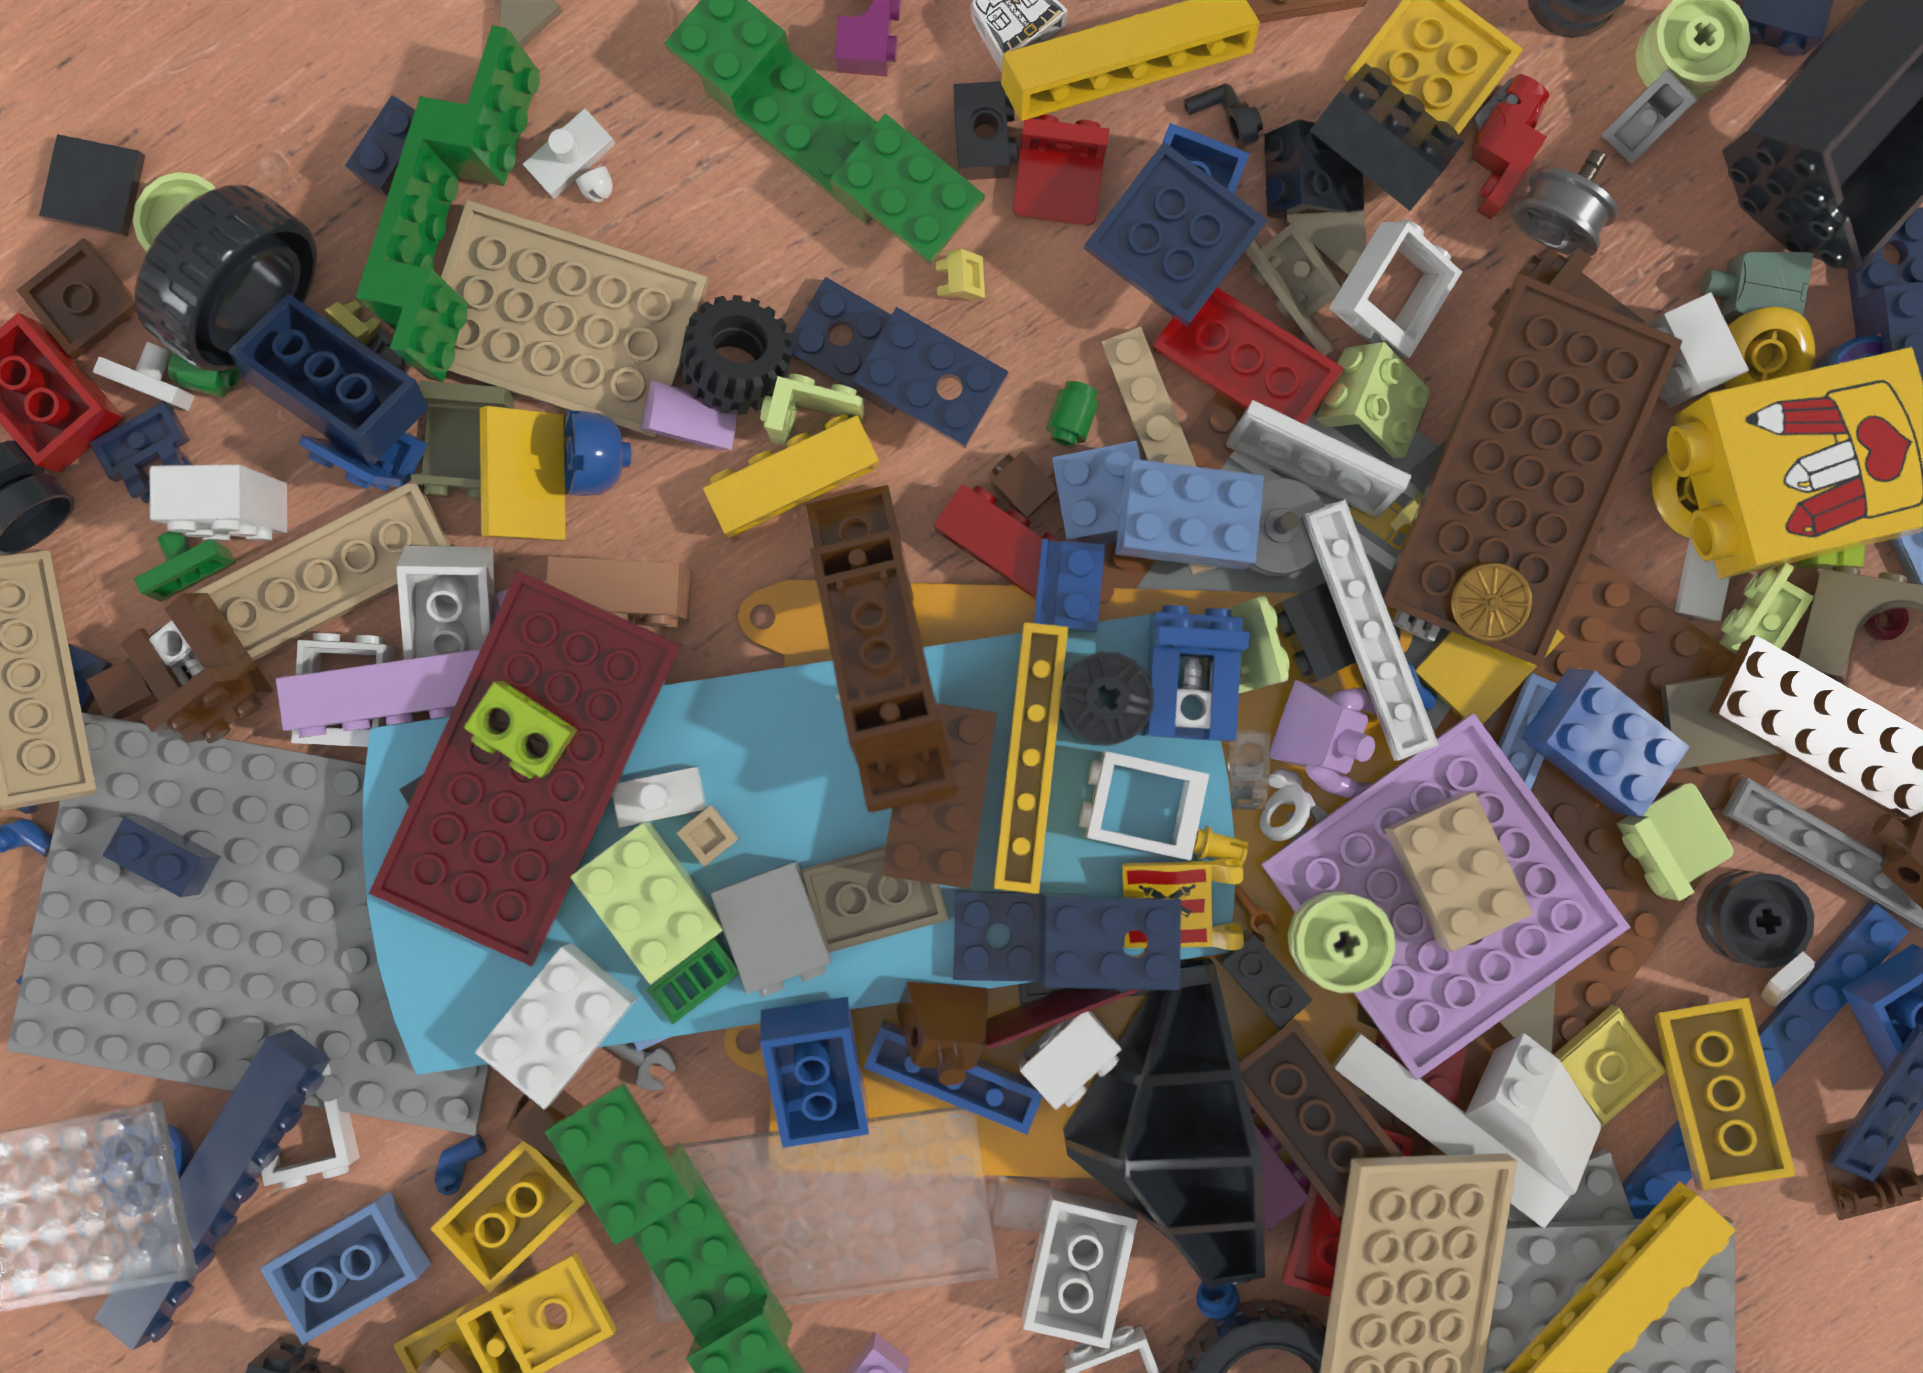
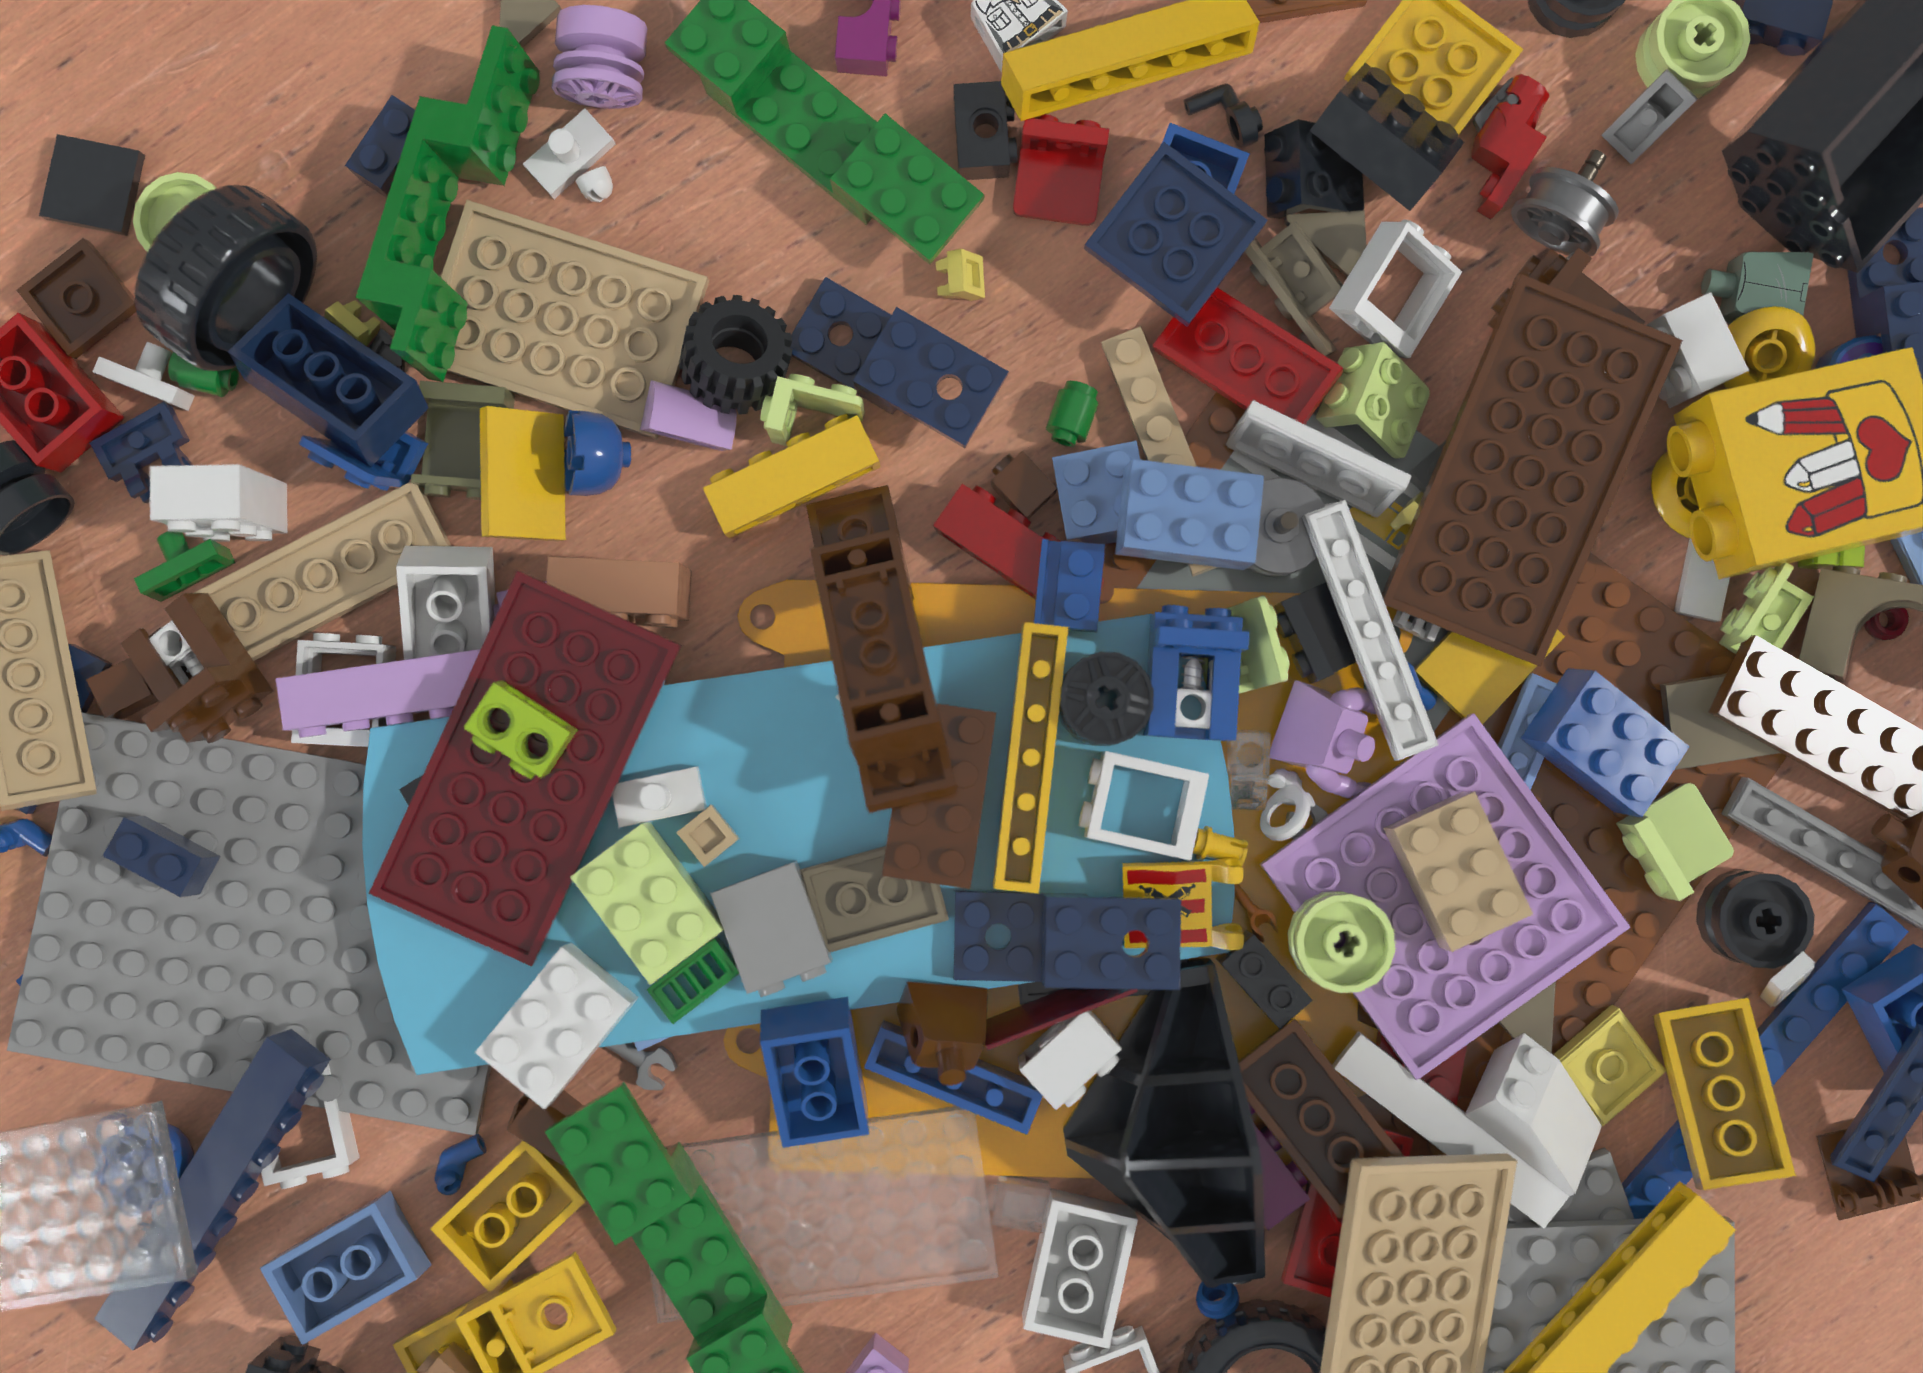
pearl gold wheel [1451,563,1532,642] -> none
none -> lavender wheel [552,5,647,109]

